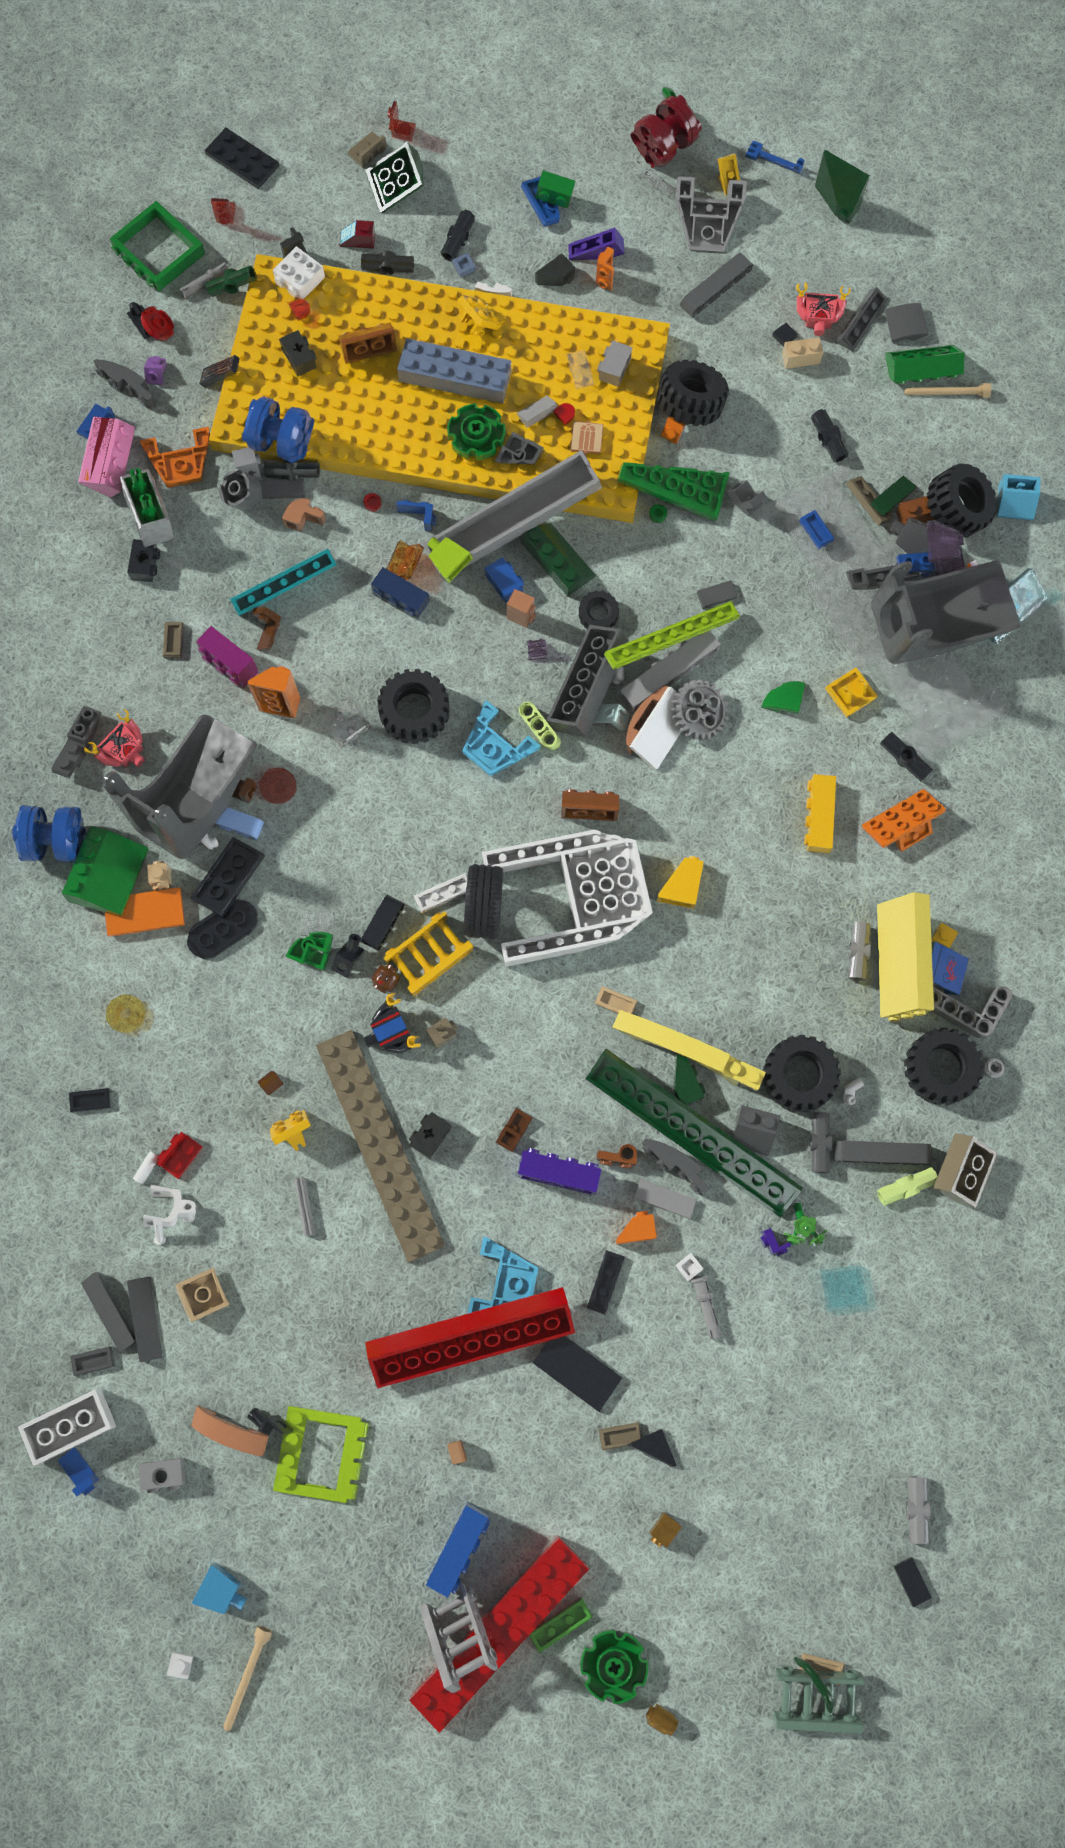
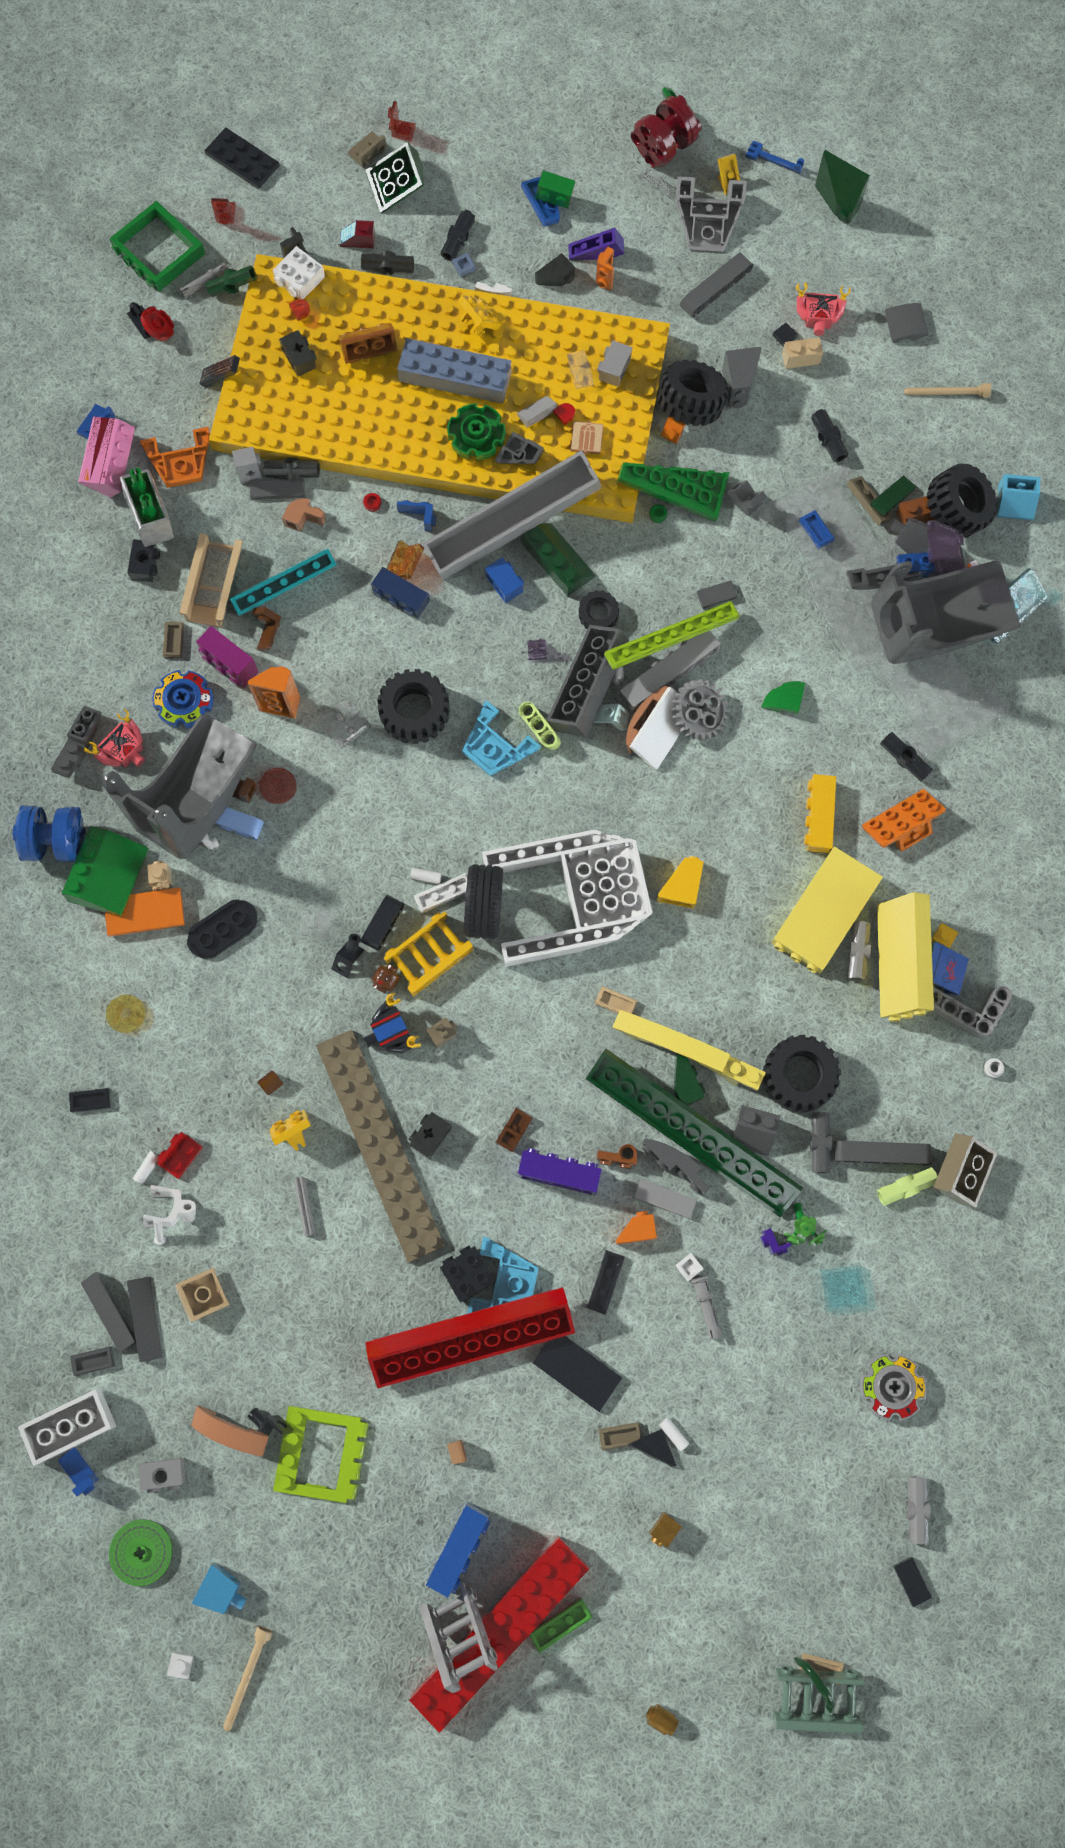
dark grey slope [93,359,156,409] -> none
medium lavender bracket [144,356,167,385] -> none
black tile [190,837,265,918] -> none
dark grey brick [219,470,263,511] -> none
blue piece [242,396,314,463] -> none
green brick [286,932,333,970] -> none
lime torso [427,537,473,583] -> none
nougat brick [507,589,536,628] -> none
dark orange slope [561,789,619,821] -> none
green piece [580,1629,648,1704] -> none
yellow plate [825,668,878,718] -> none
dark grey slope [835,287,888,352] -> none
white arm [842,1077,864,1105] -> none
green slope [885,345,965,384] -> none
black tyre [904,1028,985,1105] -> none
none -> bright green piece [109,1519,173,1586]
none -> blue piece [152,670,214,729]
none -> piece [179,533,243,627]
none -> white hinge [410,868,442,884]
none -> black brick [440,1245,495,1303]
none -> white axle [659,1417,689,1451]
none -> dark grey slope [722,347,762,408]
none -> light yellow brick [771,846,883,974]
none -> light grey piece [859,1354,927,1421]

